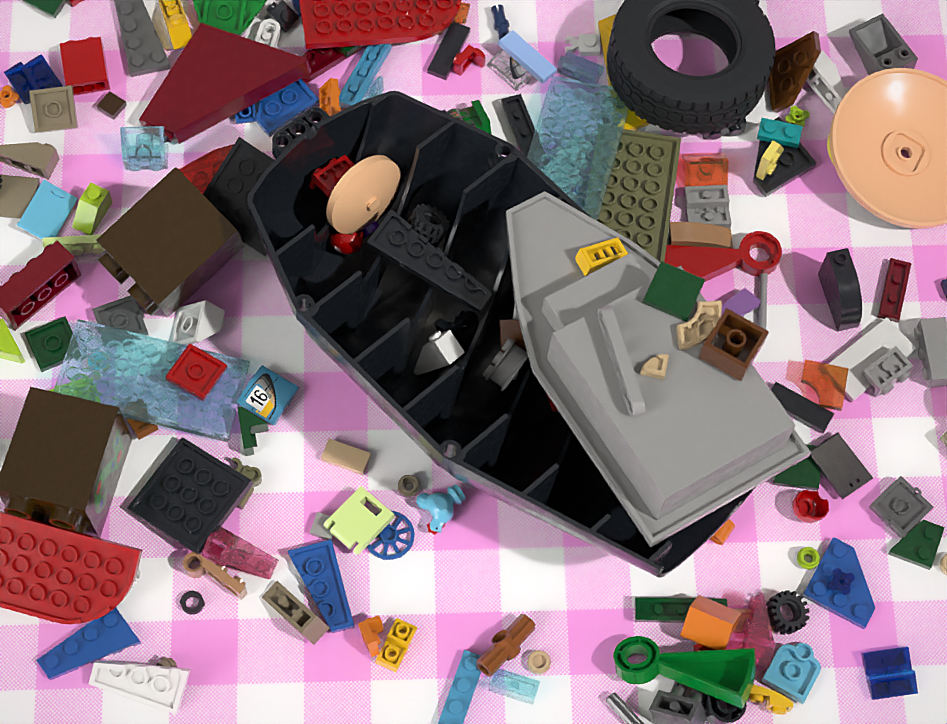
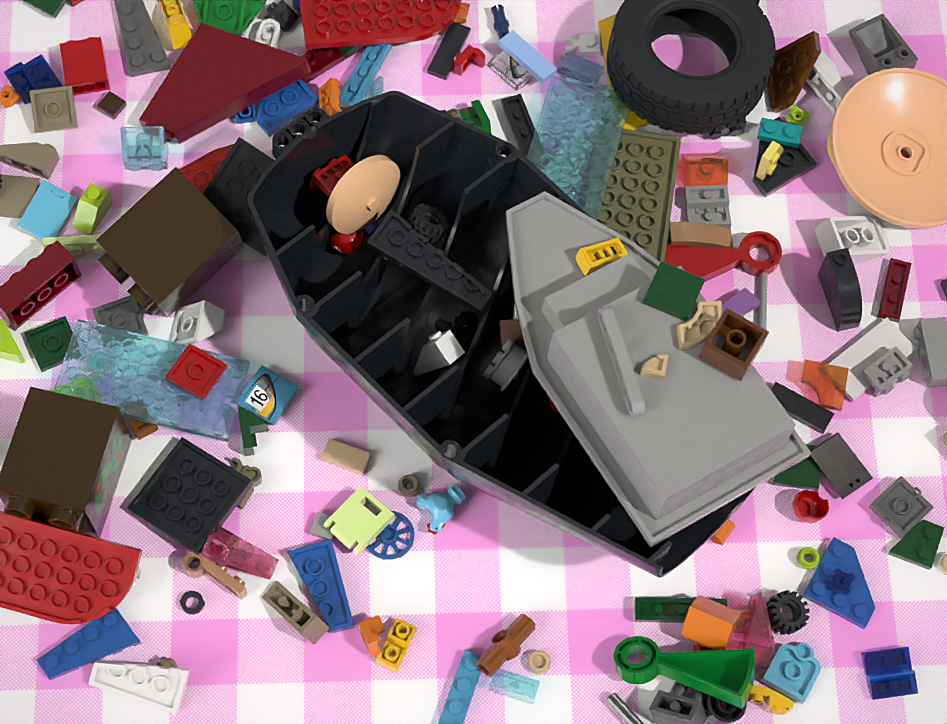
none -> white slope [814,215,891,264]

